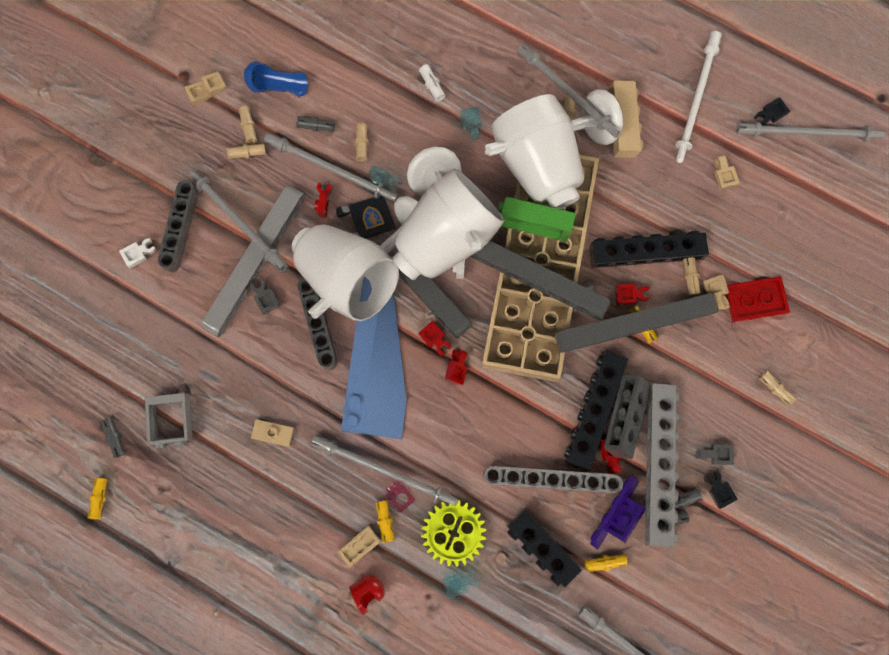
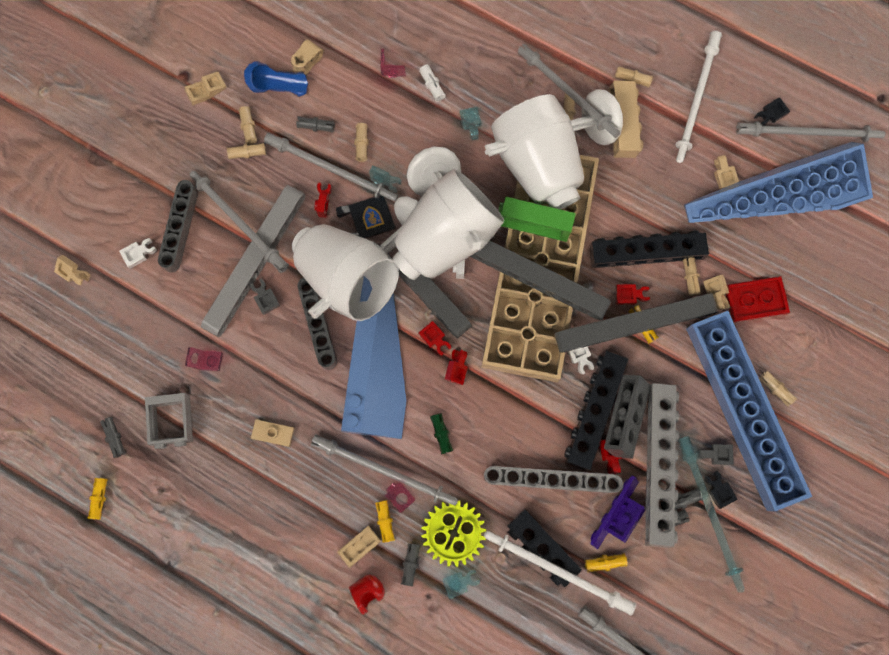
none -> tan plate [54,255,90,285]
none -> clear pink bracket [185,347,223,371]
none -> tan piece [291,39,324,75]
none -> clear pink bracket [380,49,406,78]
none -> dark grey pin [401,543,420,587]
none -> dark green pin [430,413,453,455]
none -> white bar [484,531,636,616]
none -> white plate [567,346,594,374]
none -> tan axle [615,67,653,88]
none -> clear light blue bar [678,436,745,593]
none -> medium blue wedge [684,142,873,223]
none -> medium blue brick [686,311,812,511]

